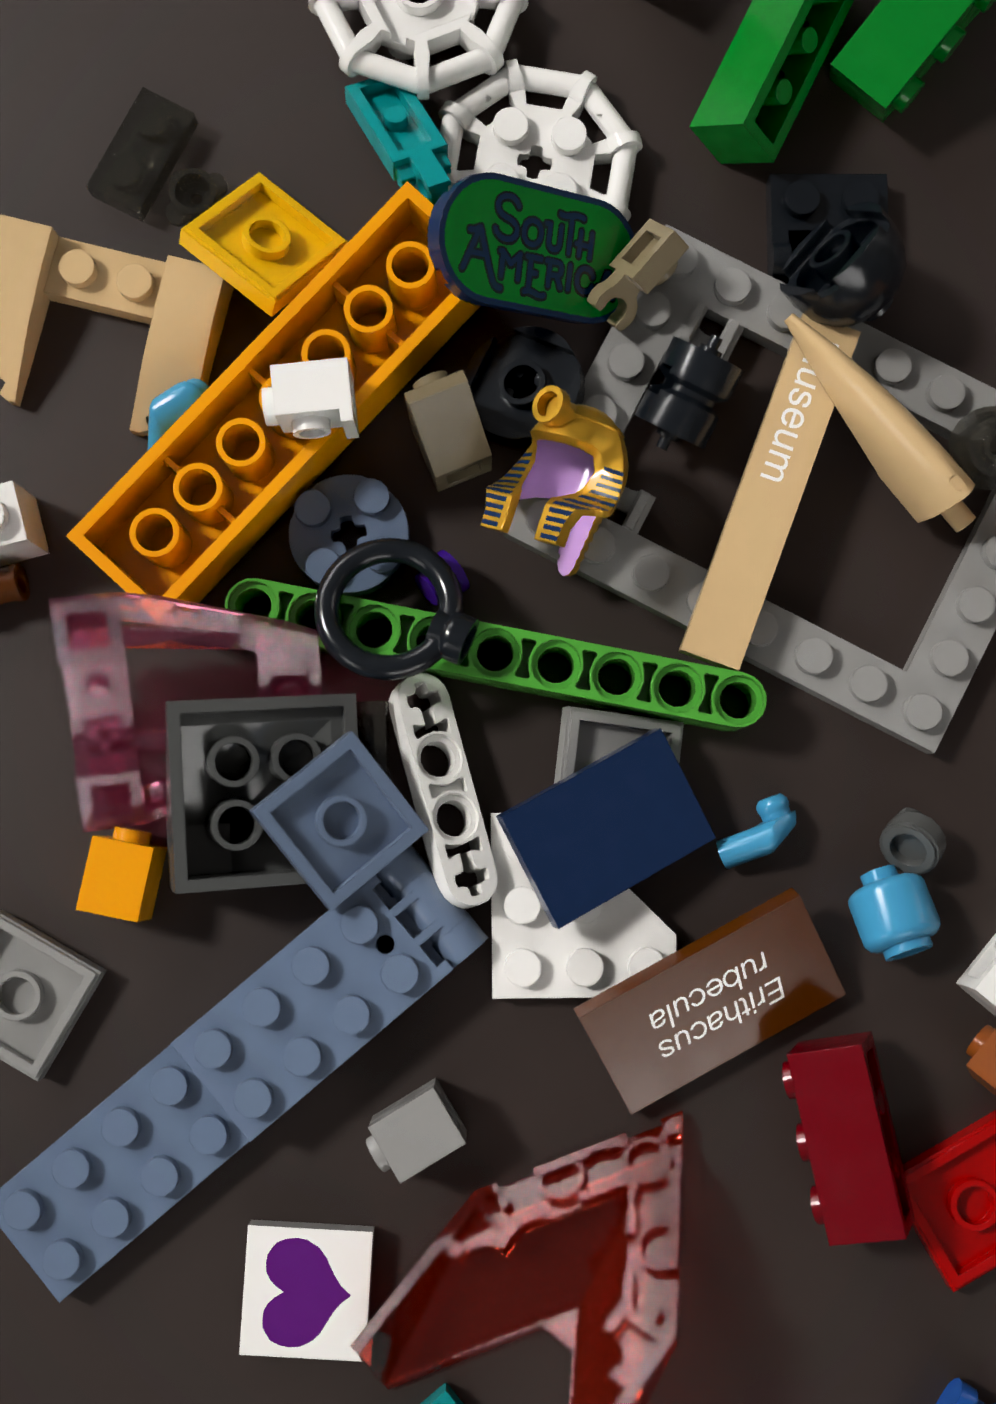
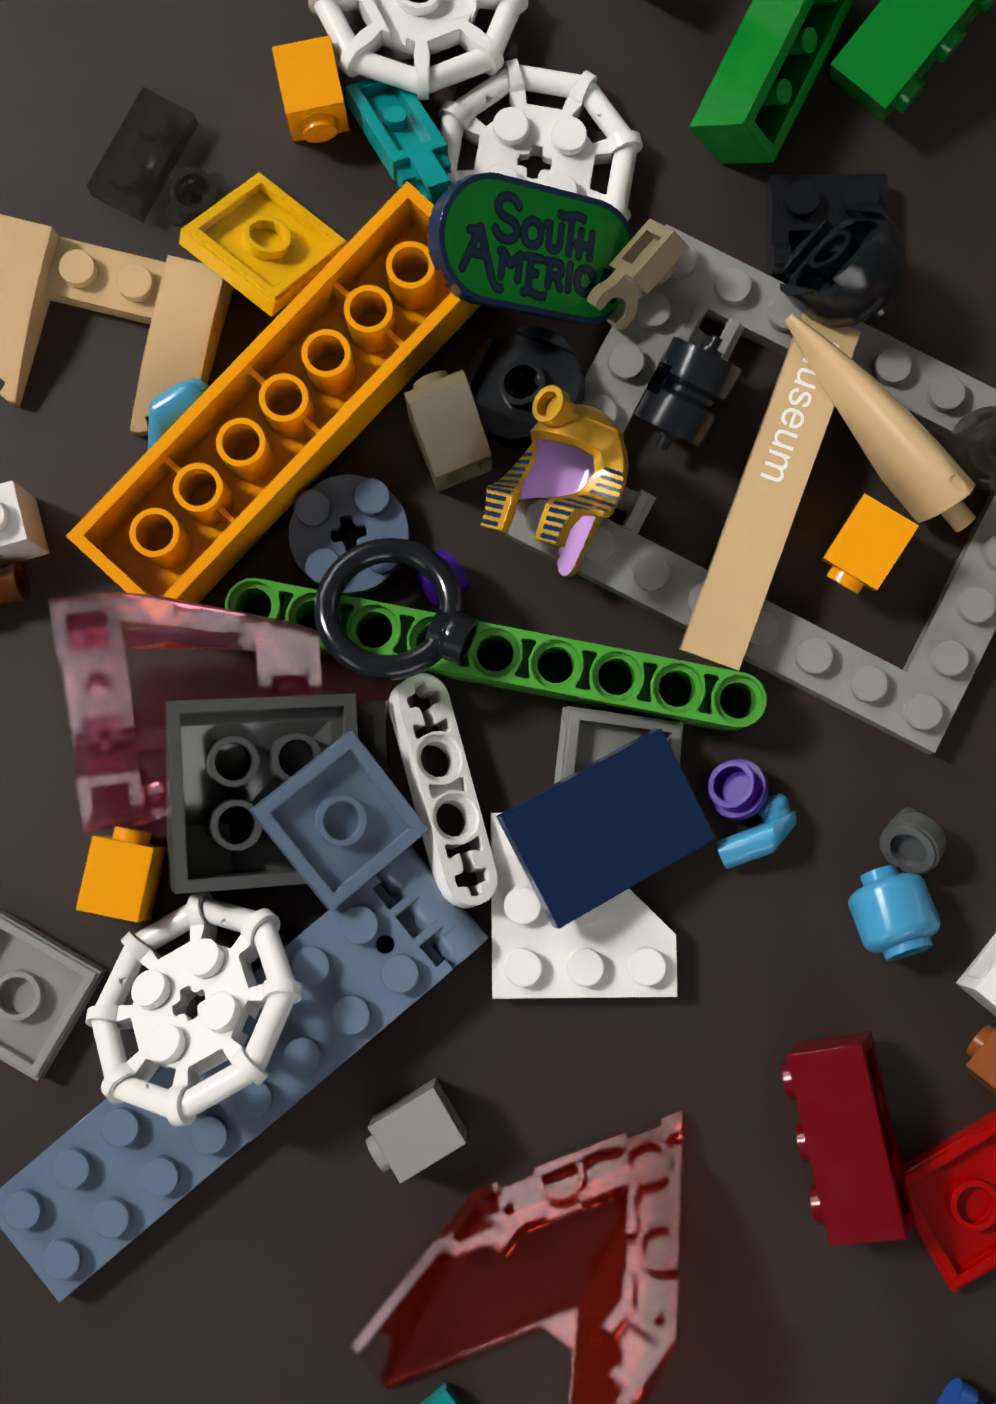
tile [239,1219,375,1362] -> none
white brick [261,357,359,439] -> none
reddish brown tile [573,887,846,1115] -> none
none -> white plate [85,892,302,1127]
none -> light orange brick [272,35,350,143]
none -> dark purple plate [708,759,769,820]
none -> light orange brick [822,493,919,595]

